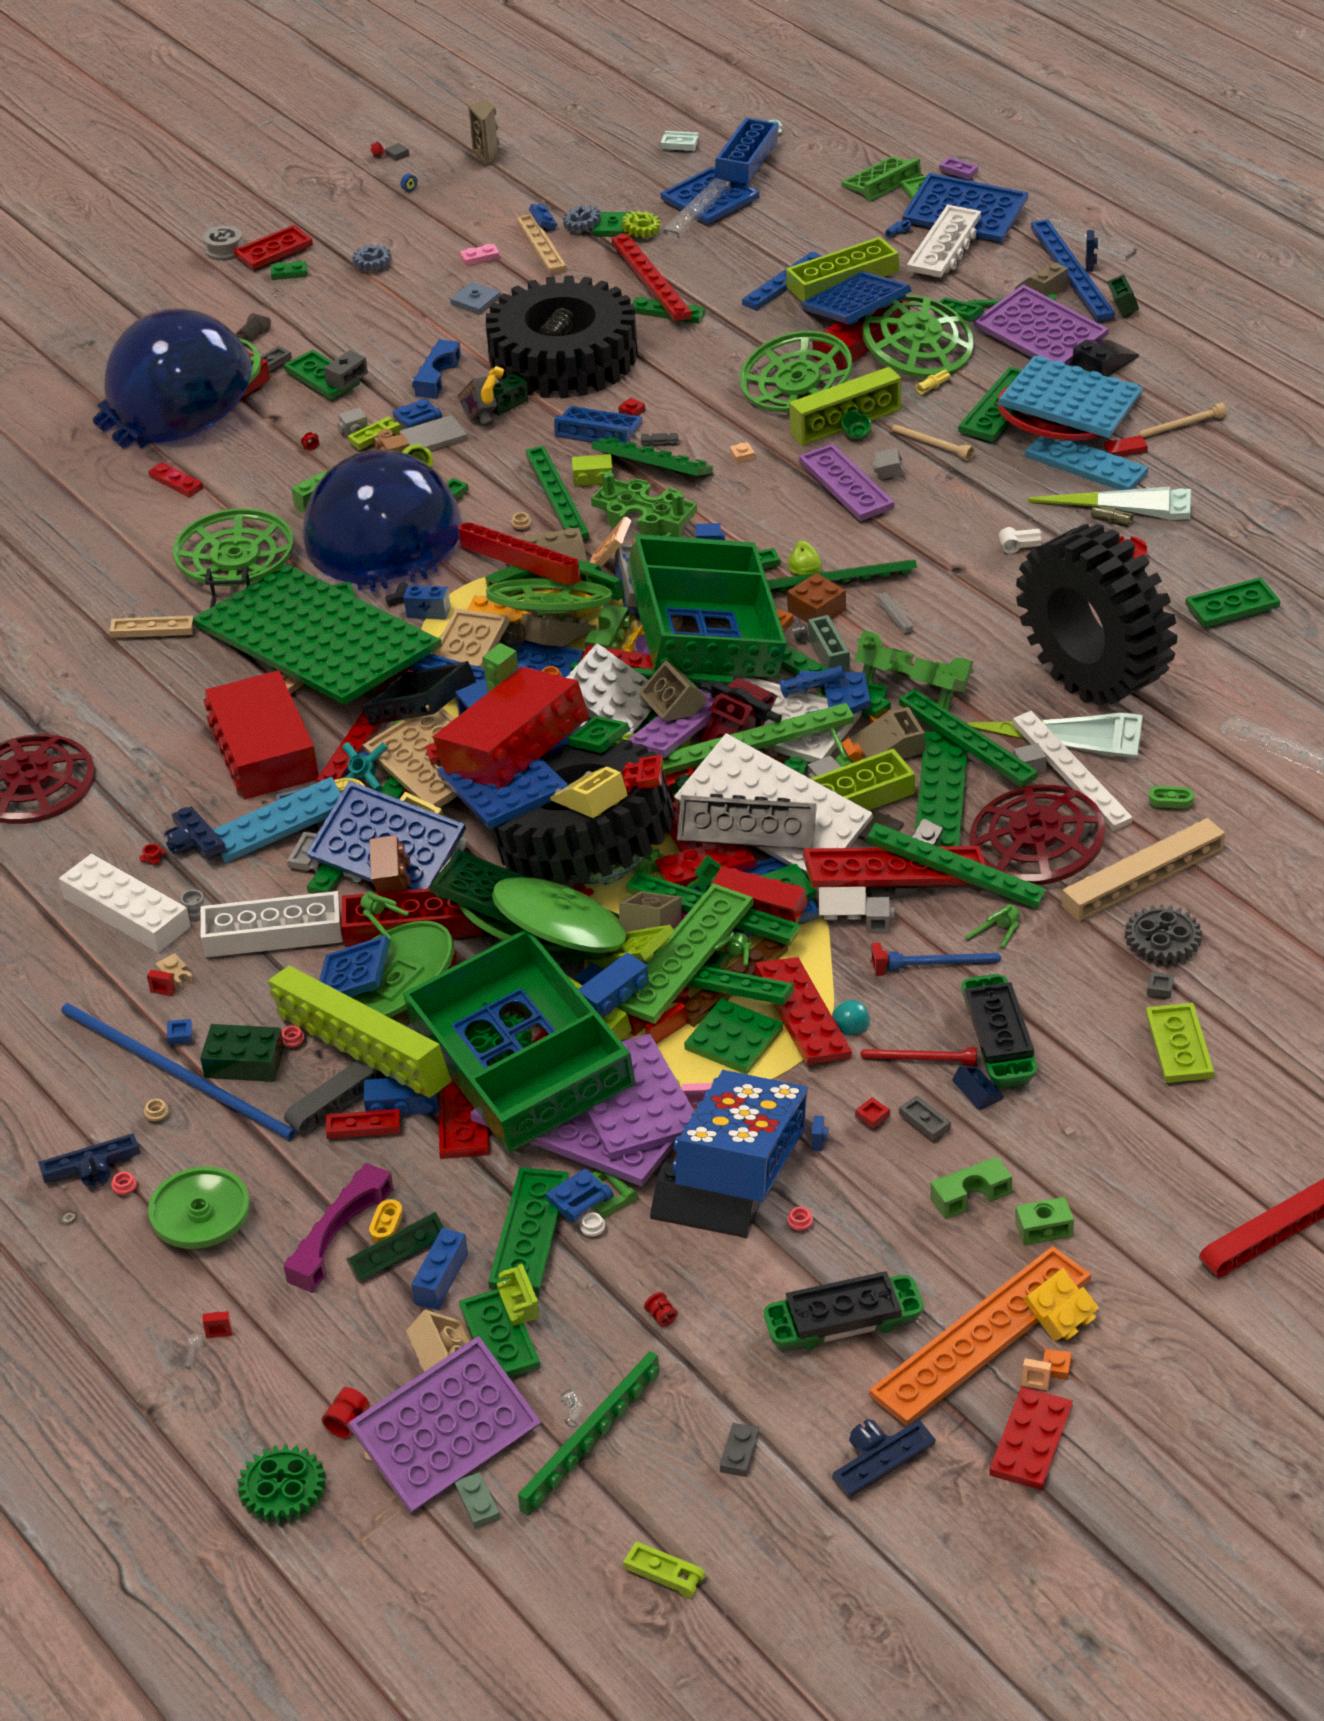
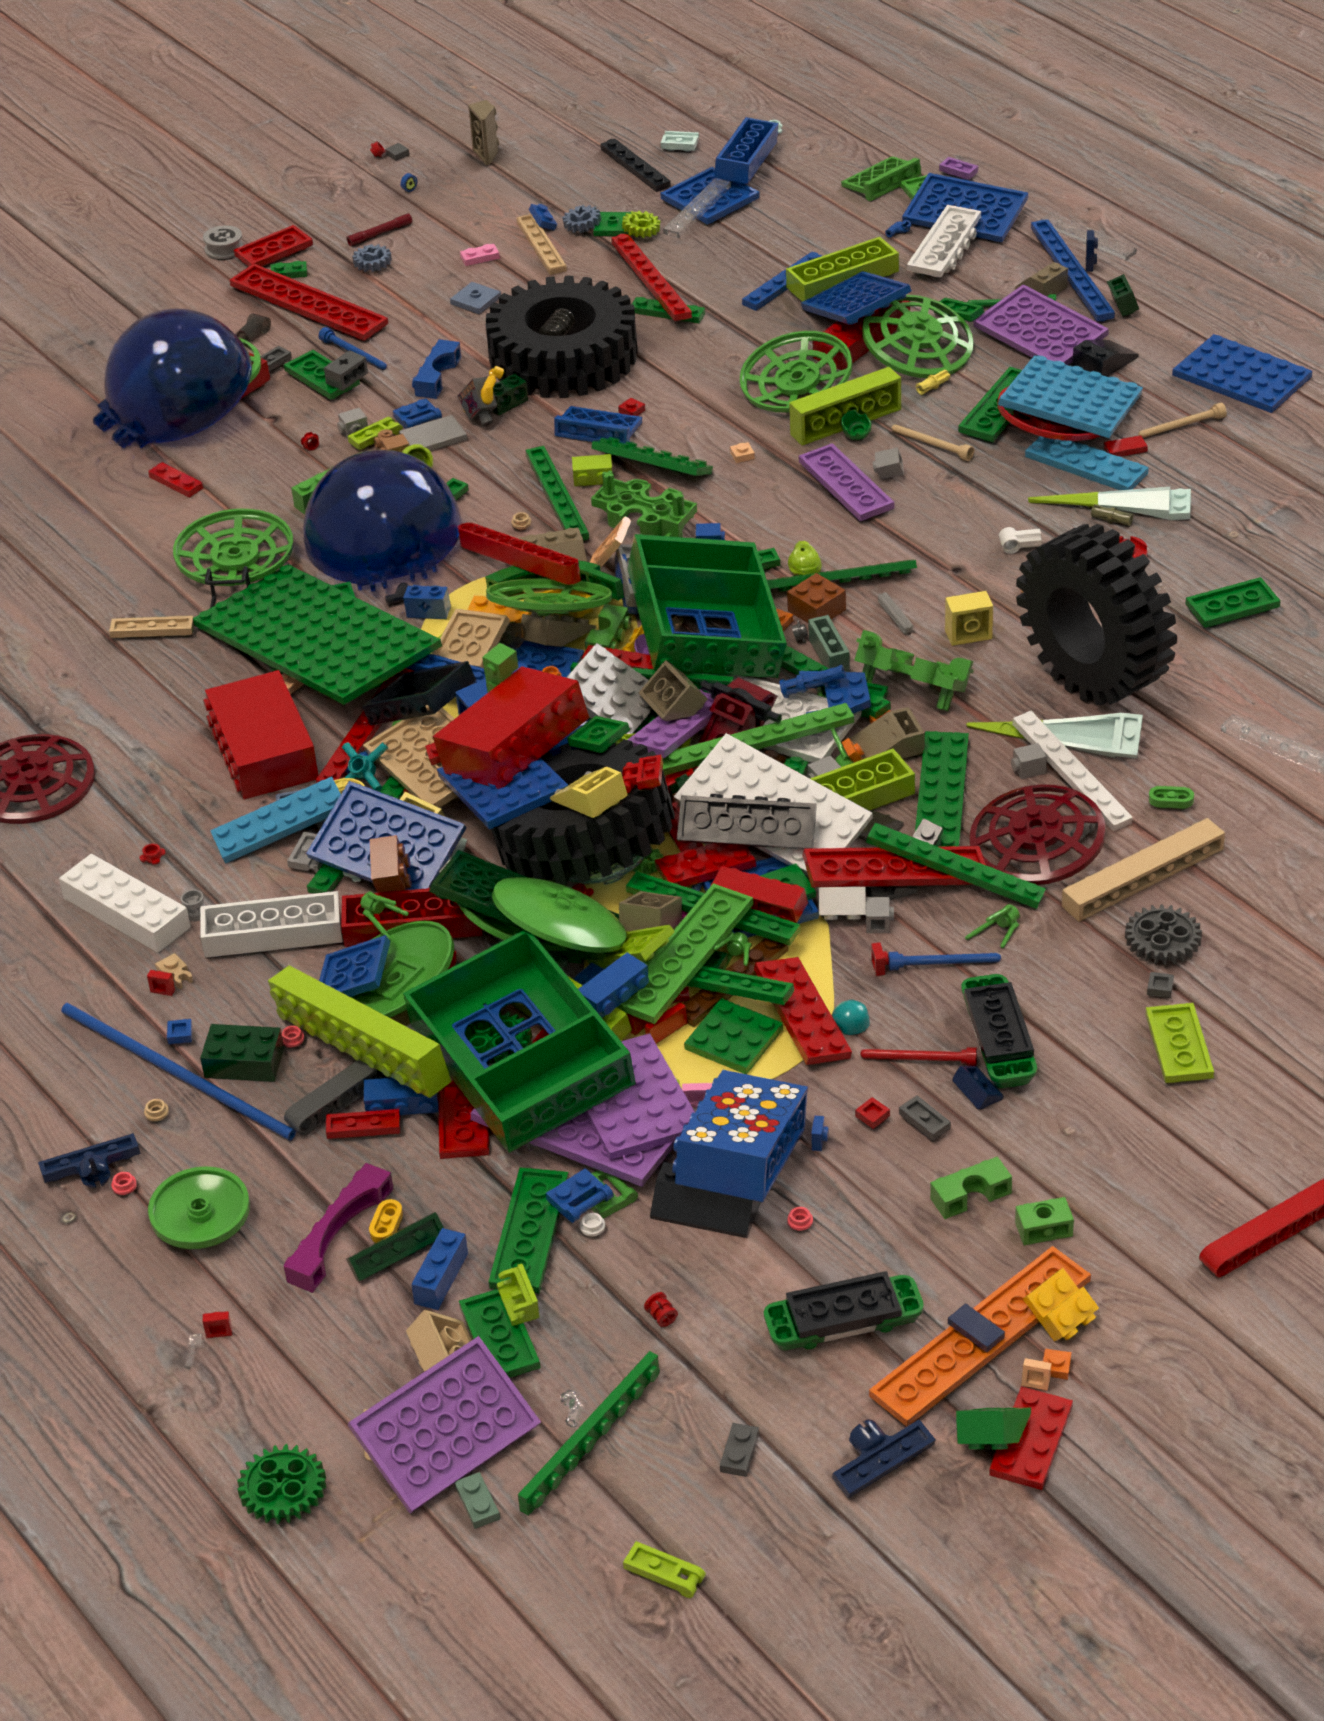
dark blue plate [164,806,226,858] -> none
red wheel [321,1387,370,1439] -> none
dark grey axle [641,433,679,446] -> none
green plate [687,855,722,893] -> none
green plate [899,689,1038,788] -> none
none -> red plate [230,264,389,341]
none -> blue piece [318,327,387,370]
none -> dark red piece [346,213,413,246]
none -> black plate [600,138,671,192]
none -> light yellow brick [945,591,993,646]
none -> dark blue tile [948,1303,1005,1352]
none -> green slope [956,1407,1031,1449]
none -> blue plate [1172,334,1312,413]

